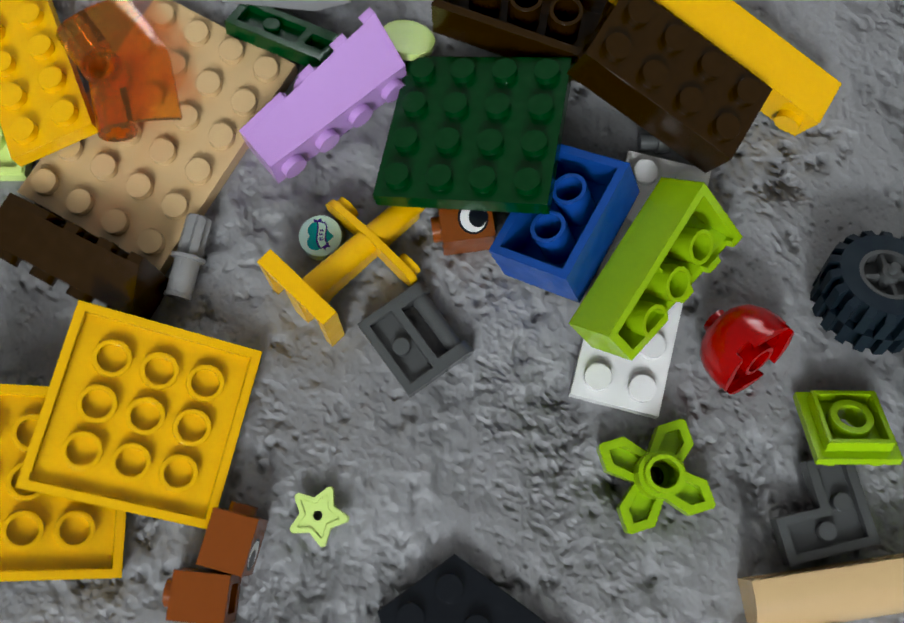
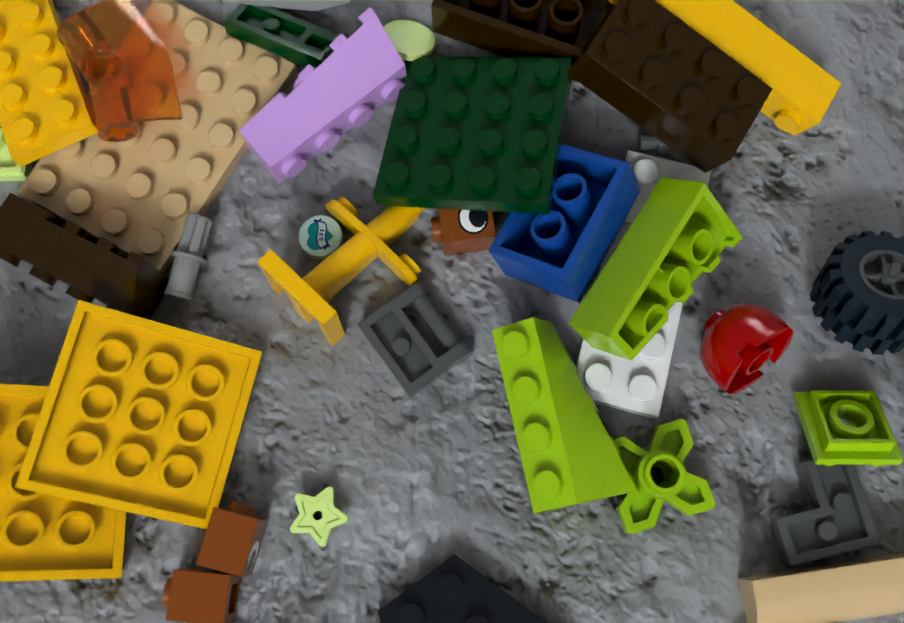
none -> lime wedge [492,317,640,513]

